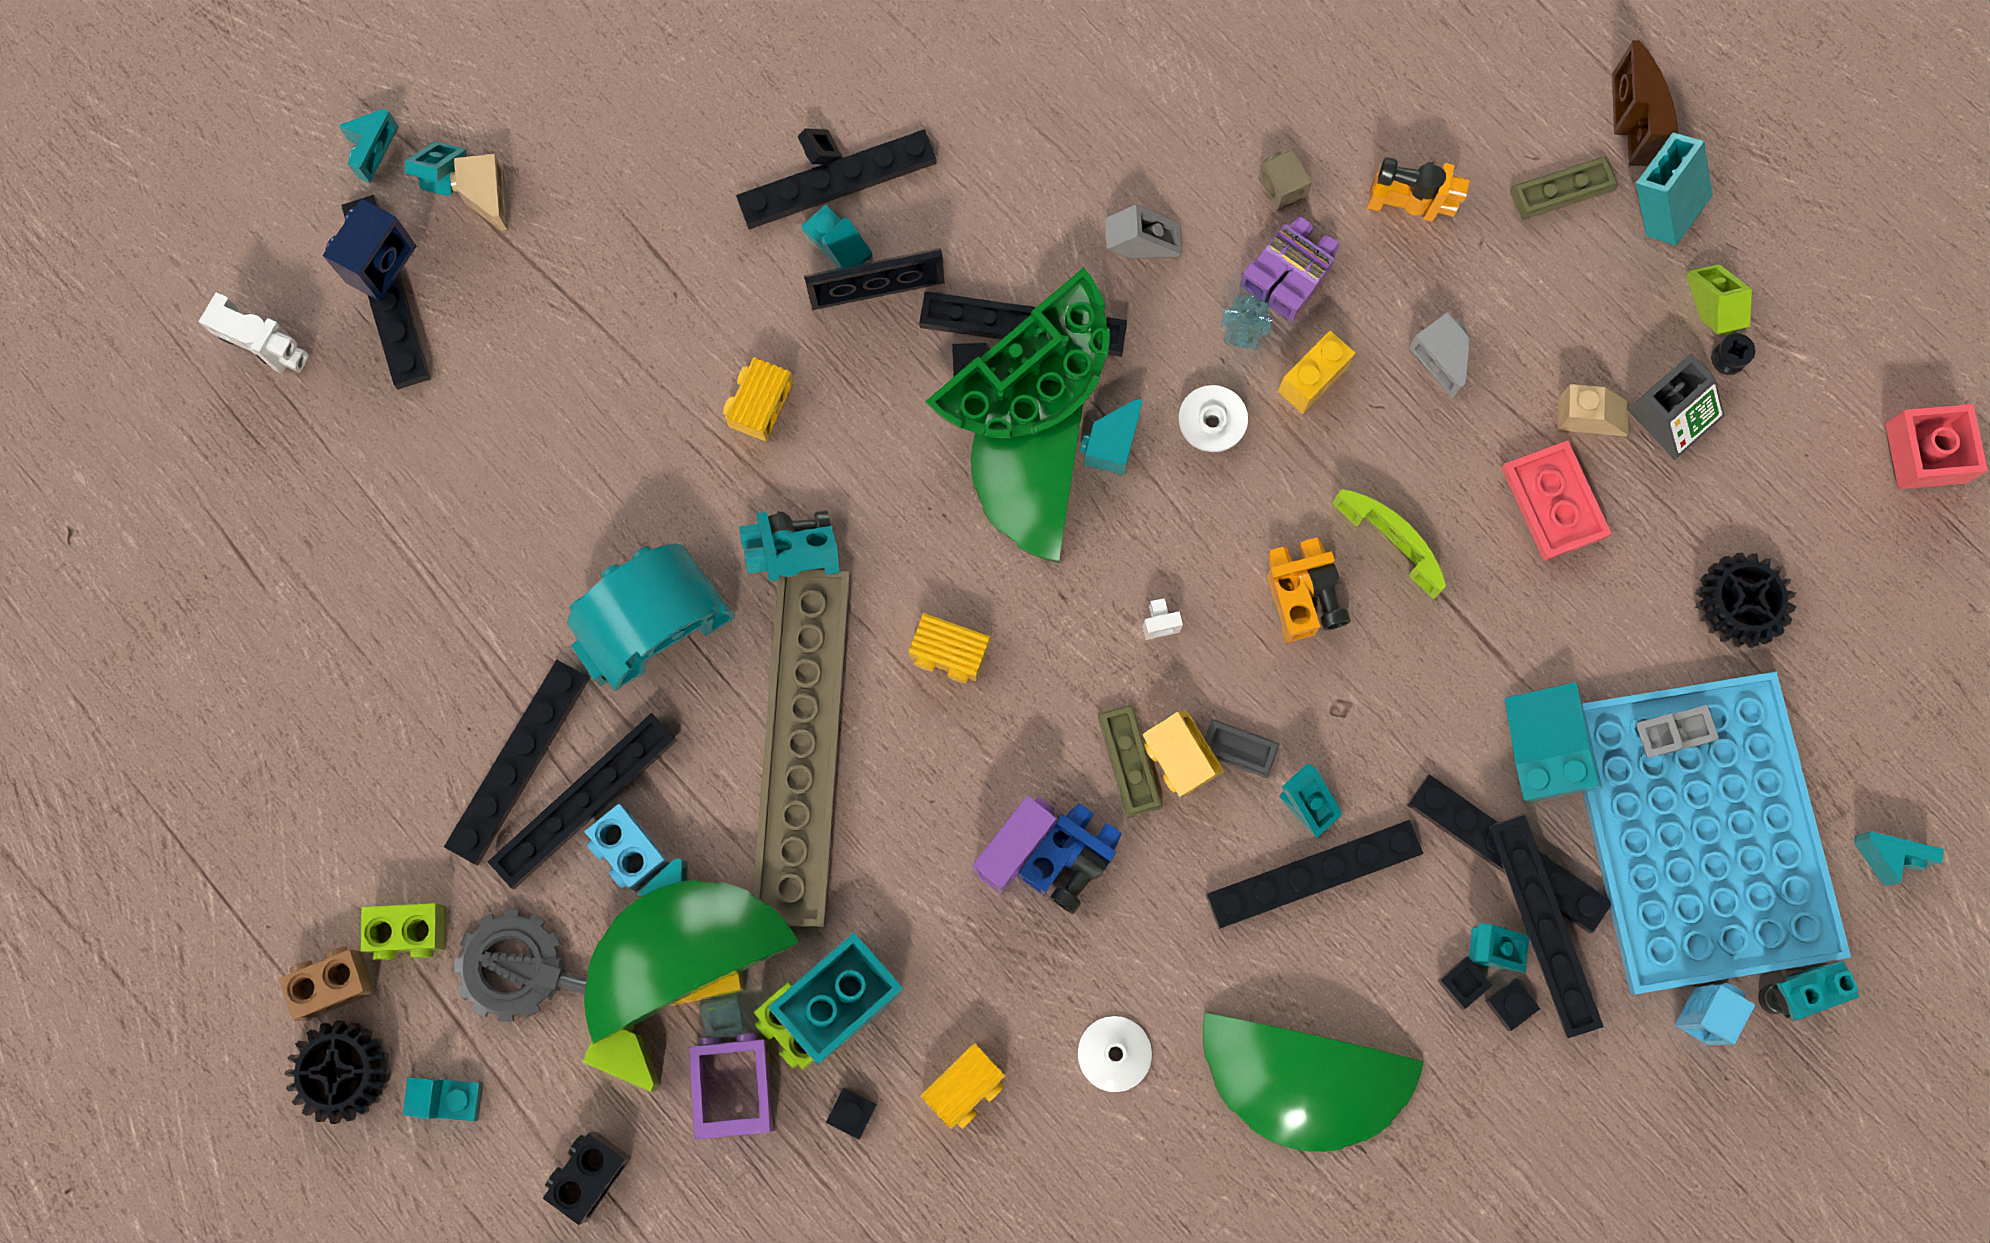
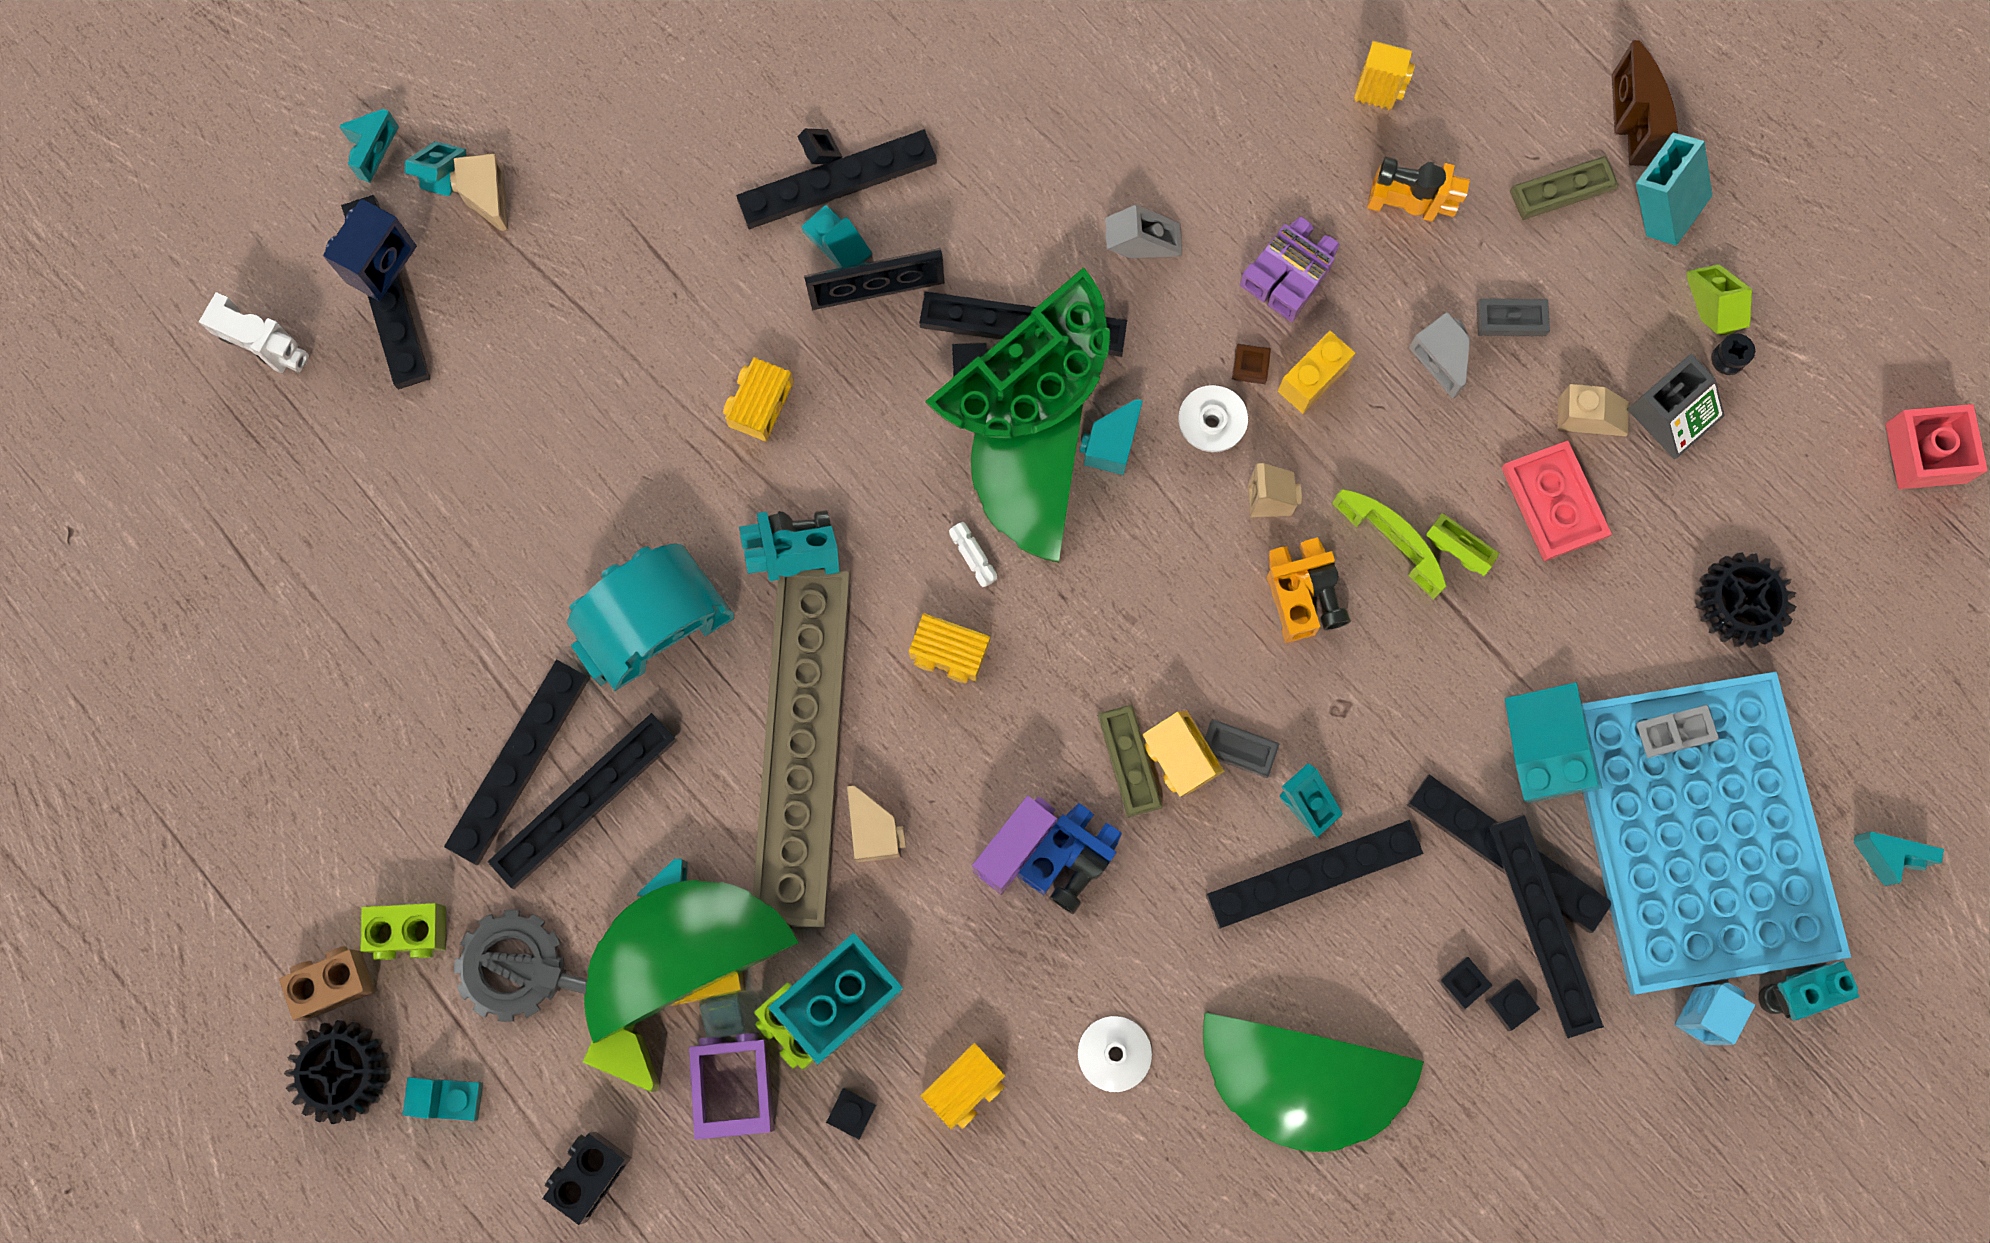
medium azure brick [584,804,669,891] -> none
white tile [1142,598,1183,640] -> none
clear light blue brick [1220,295,1272,350] -> none
dark tan brick [1259,149,1312,211] -> none
teal slope [1469,923,1529,973] -> none
none -> tan slope [847,786,906,863]
none -> white axle [949,522,997,587]
none -> reddish brown tile [1232,344,1271,384]
none -> tan slope [1248,463,1302,518]
none -> yellow brick [1354,40,1415,111]
none -> lime plate [1426,513,1500,576]
none -> dark grey plate [1476,298,1550,336]

